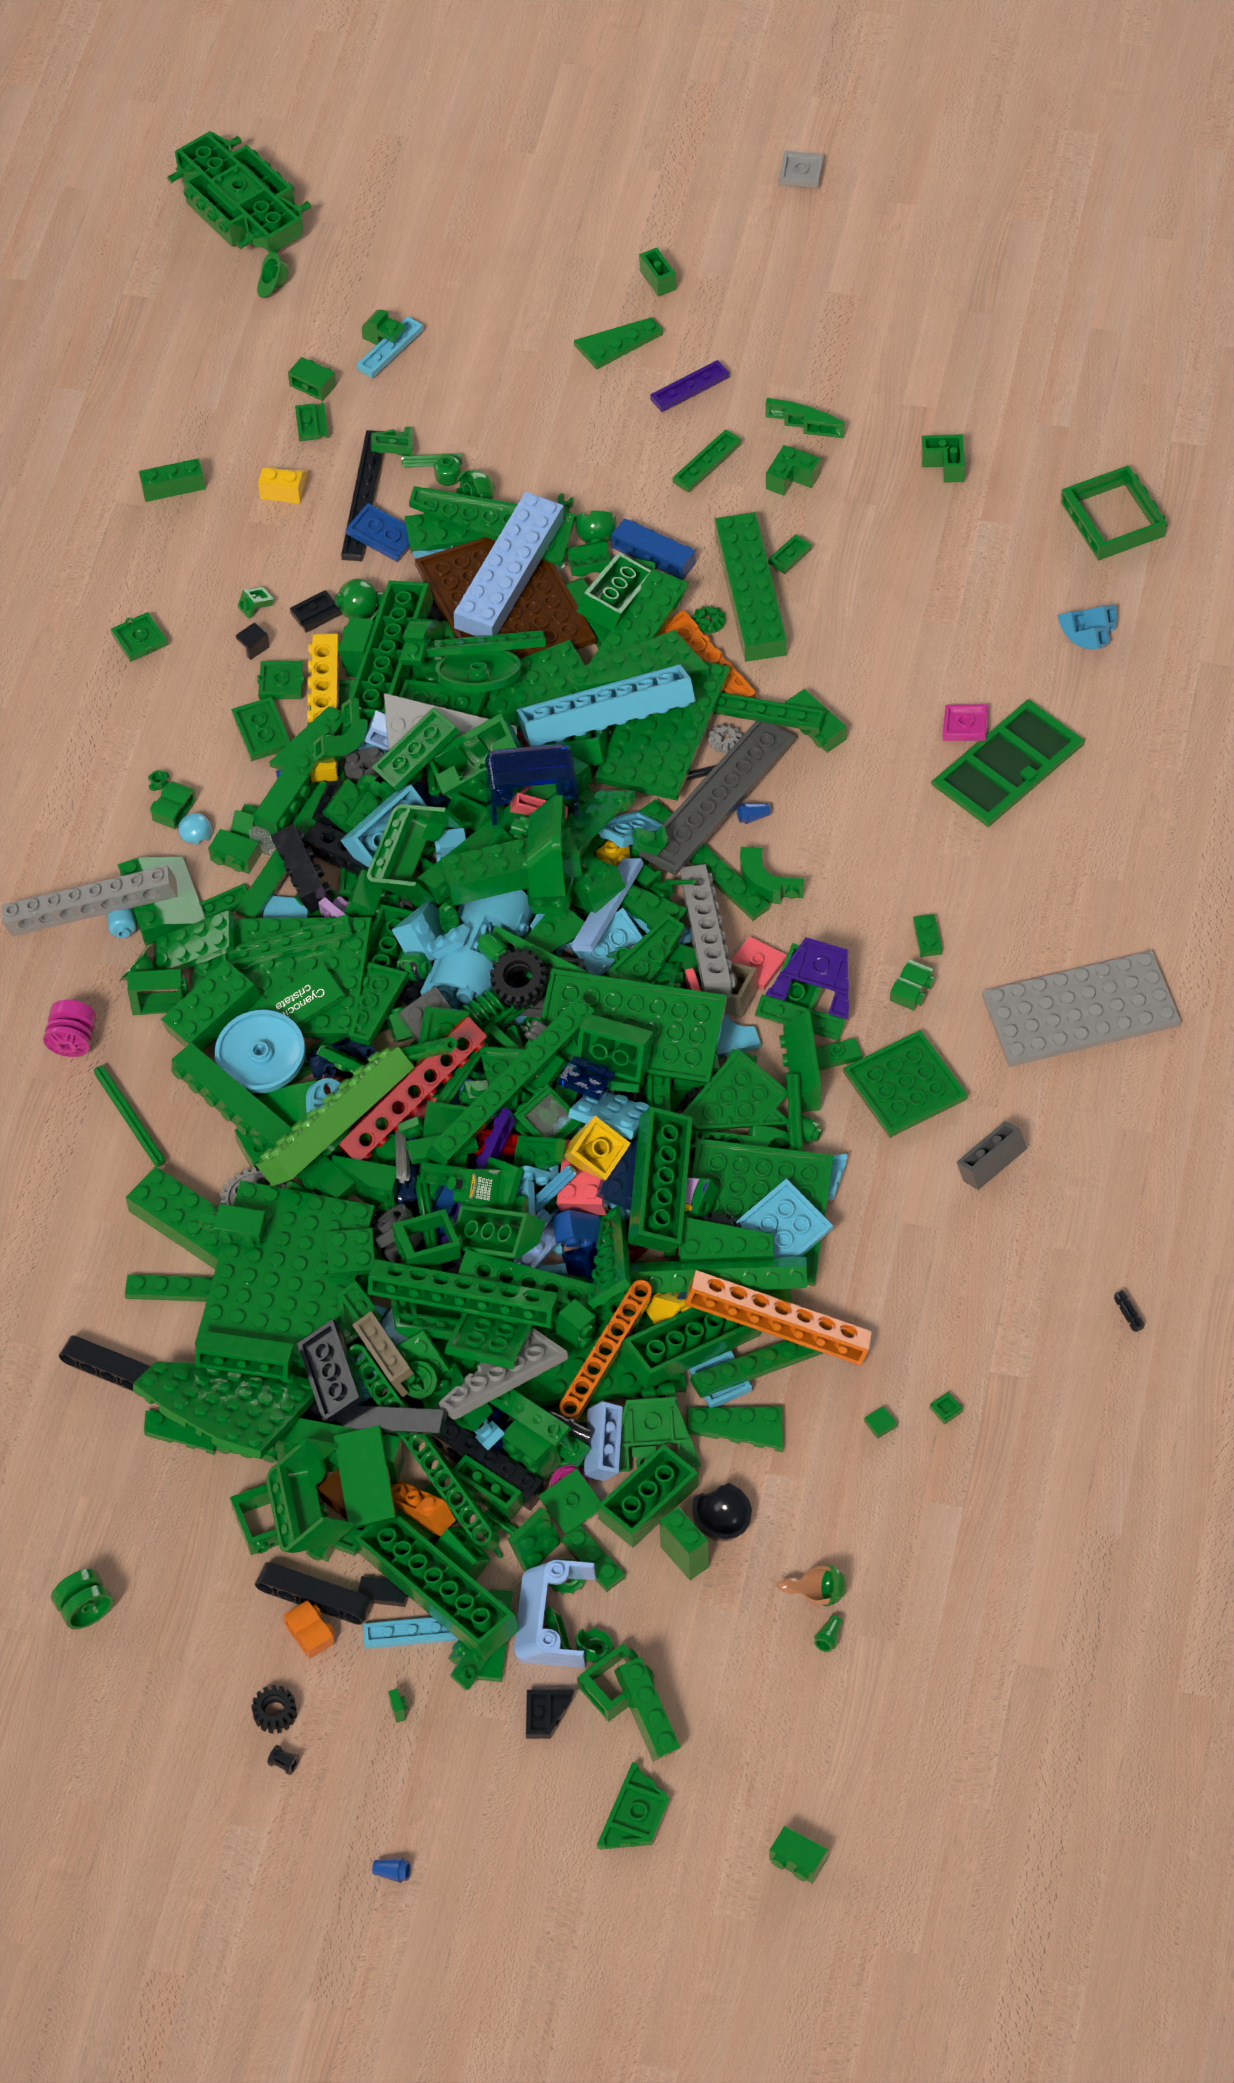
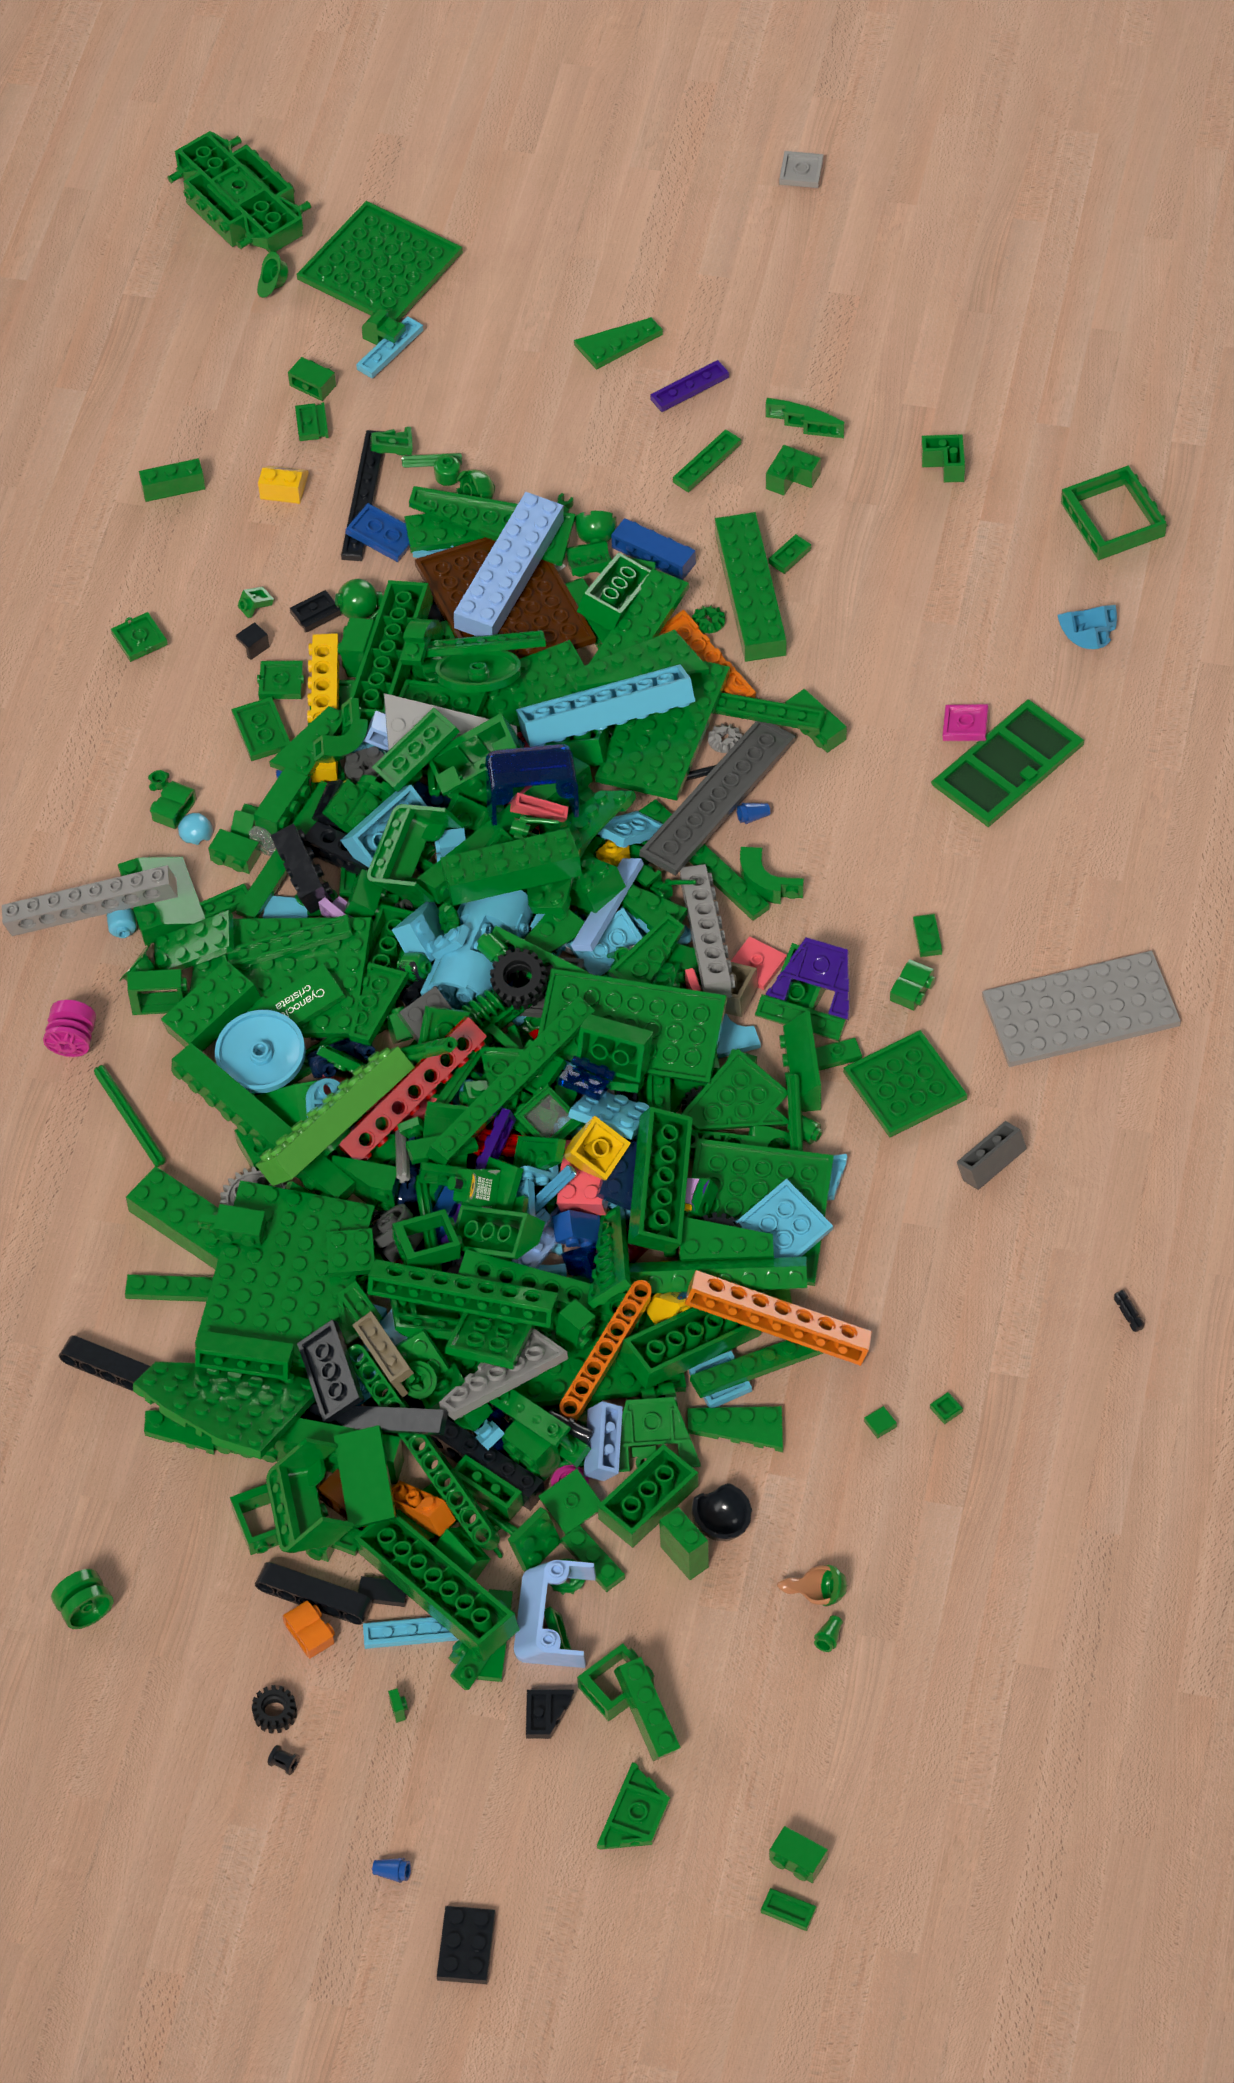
green windscreen [523,795,566,898] -> none
dark grey wheel [524,1020,547,1041] -> none
green hair [576,1627,613,1662] -> none
green bracket [632,826,668,856] -> none
green brick [639,247,676,296] -> none
none -> green plate [297,201,463,322]
none -> black plate [436,1906,496,1985]
none -> green tile [760,1888,817,1931]

